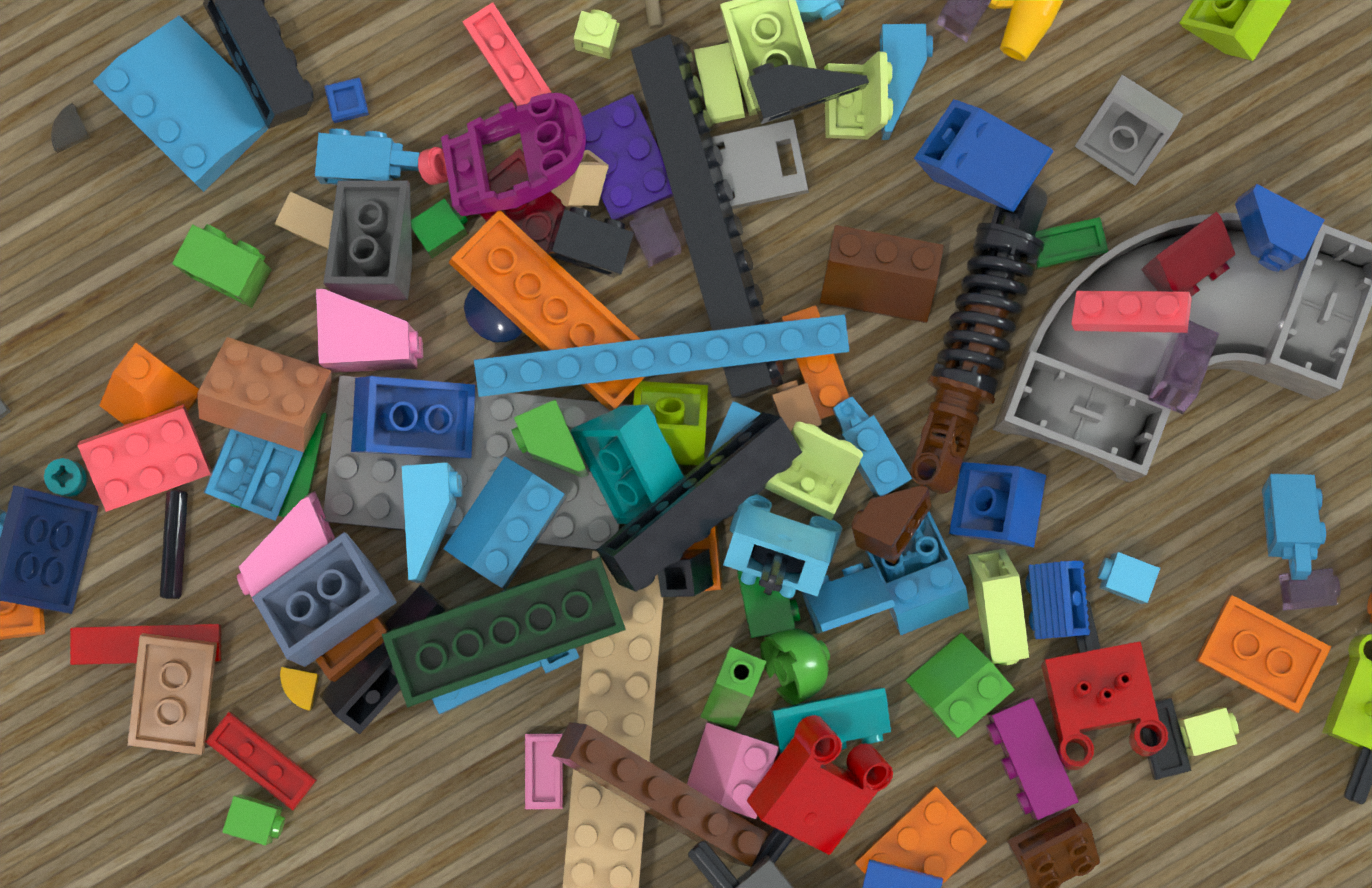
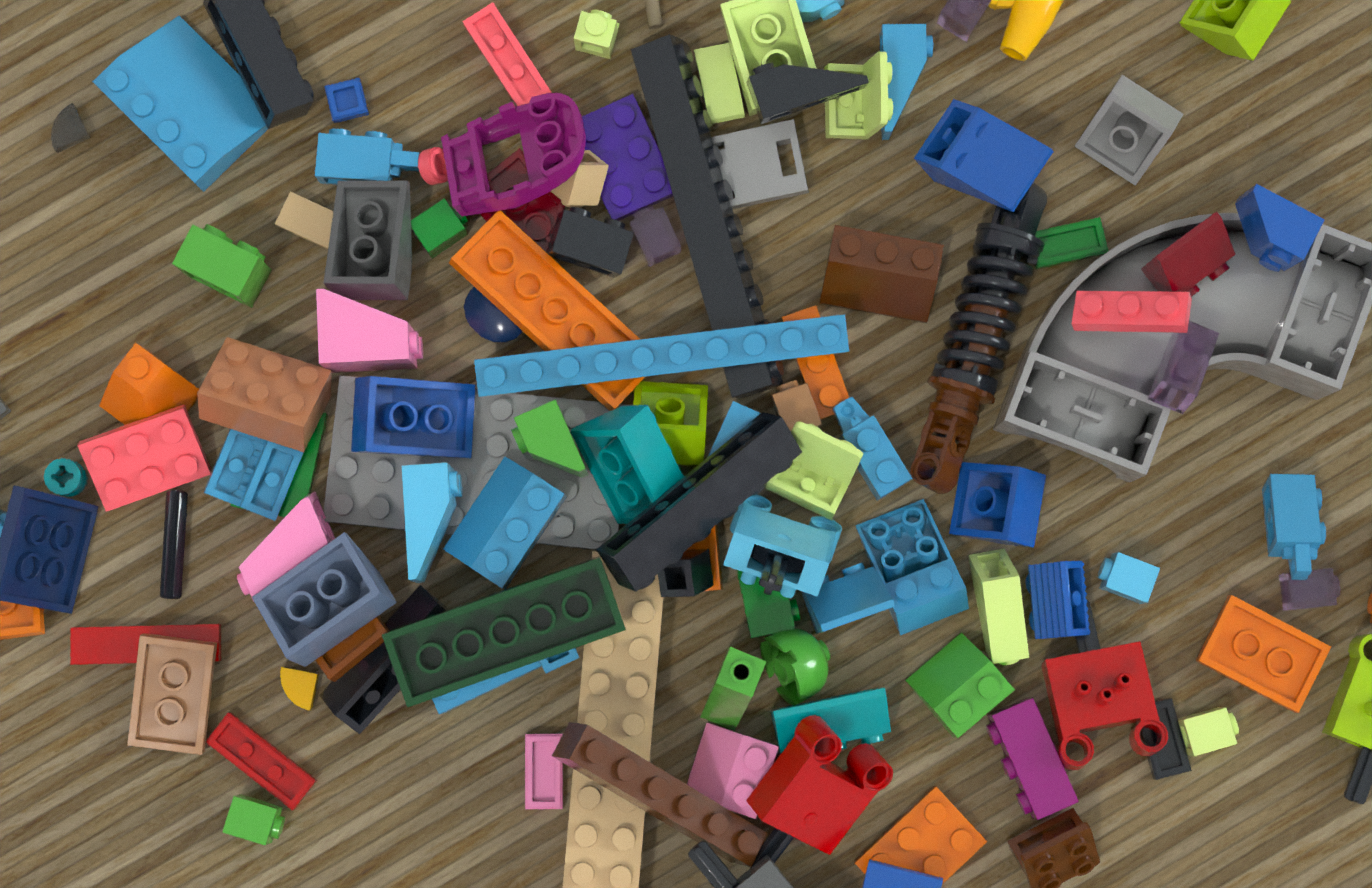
reddish brown slope [852,485,932,564] -> none

